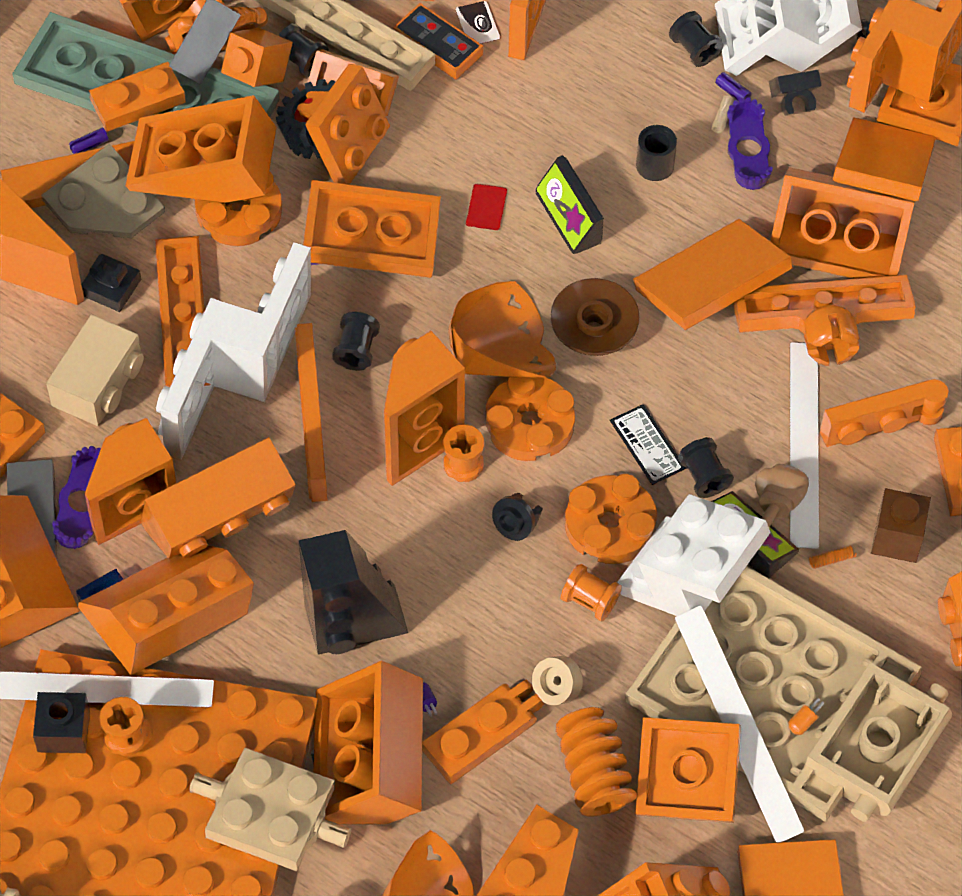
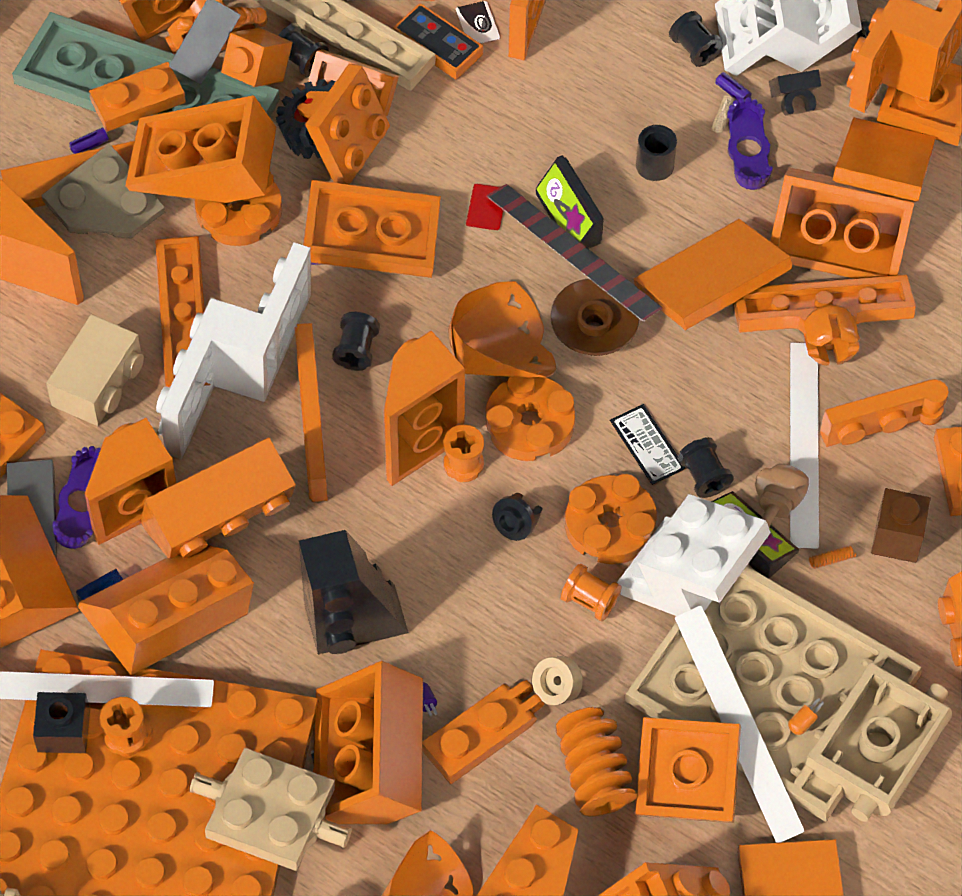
black tile [81,254,142,312] -> none
none -> black sticker [487,184,662,321]

